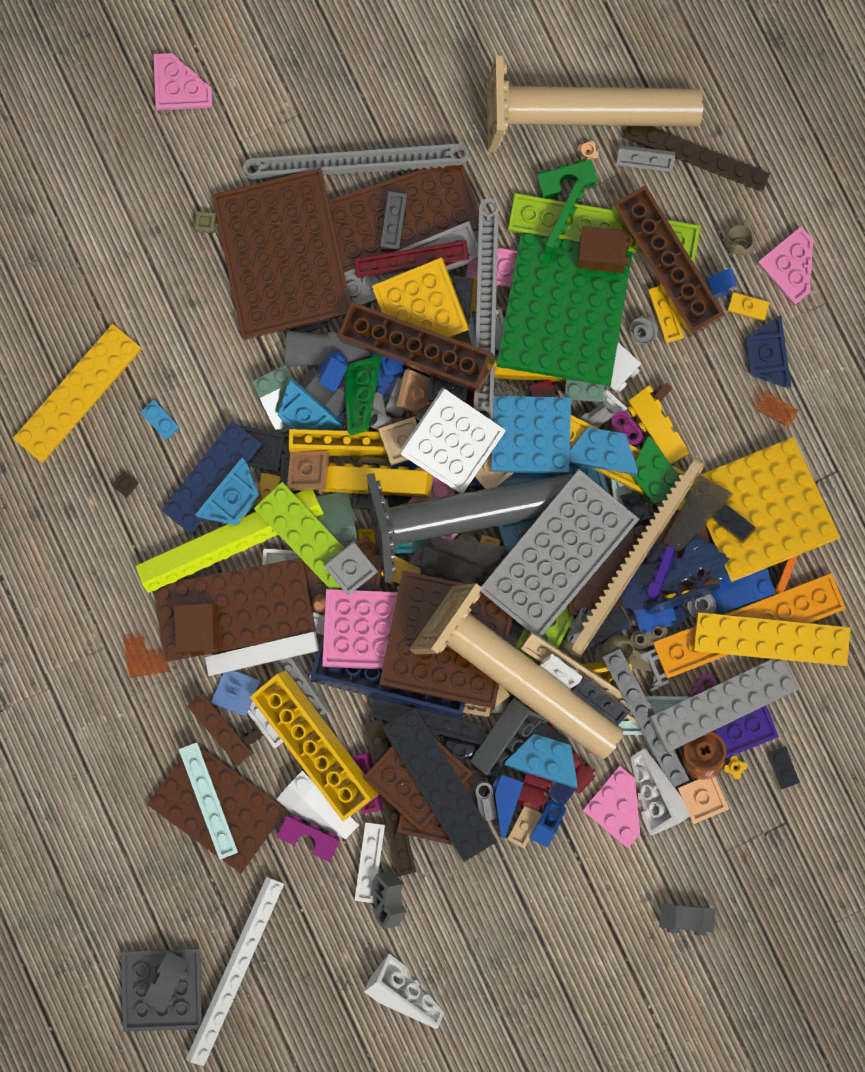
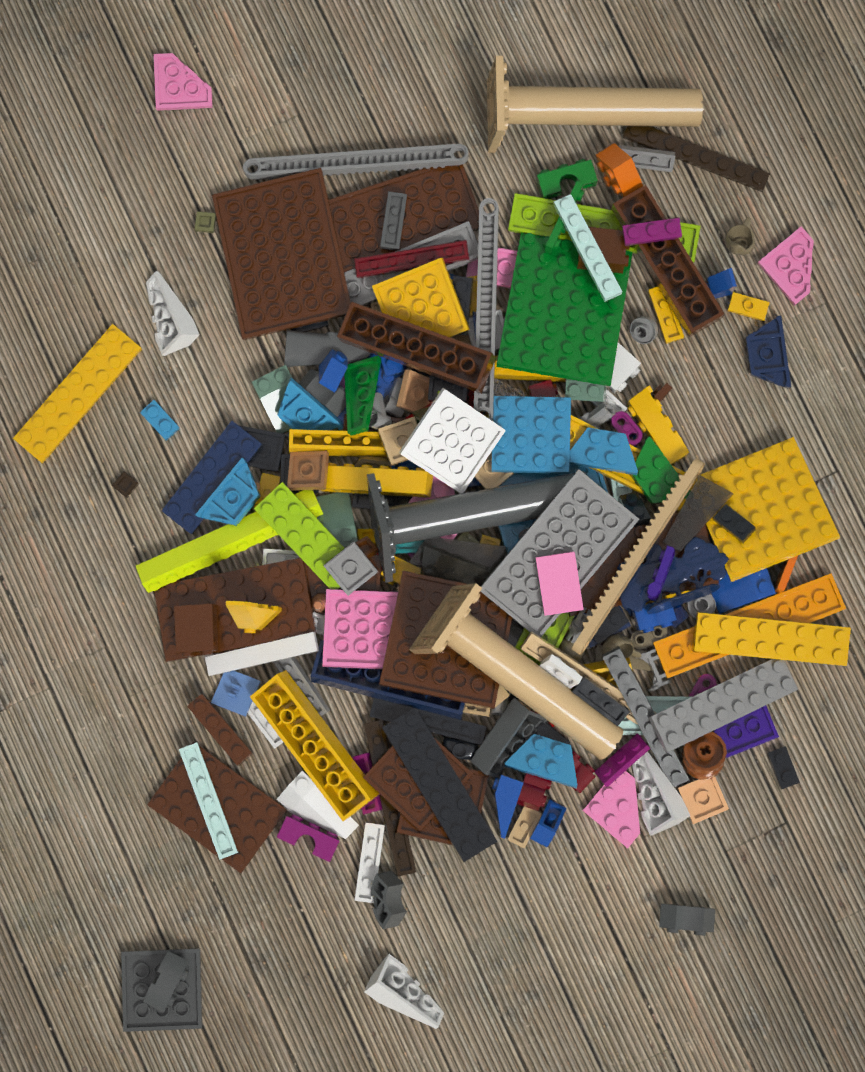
clear orange plate [124,637,169,678] -> none
white plate [186,877,284,1066] -> none
dark brown plate [242,728,264,746] -> none
light grey piece [475,781,497,821] -> none
clear blue plate [548,783,575,806] -> none
light nougat plate [577,141,599,161] -> none
yellow plate [724,756,747,779] -> none
clear orange plate [755,392,799,428] -> none
none -> white wedge [146,271,200,356]
none -> yellow wedge [226,601,282,633]
none -> bright pink tile [536,551,583,616]
none -> light aqua plate [553,194,622,302]
none -> magenta plate [594,733,651,787]
none -> orange brick [596,143,643,197]
none -> magenta plate [622,218,682,246]

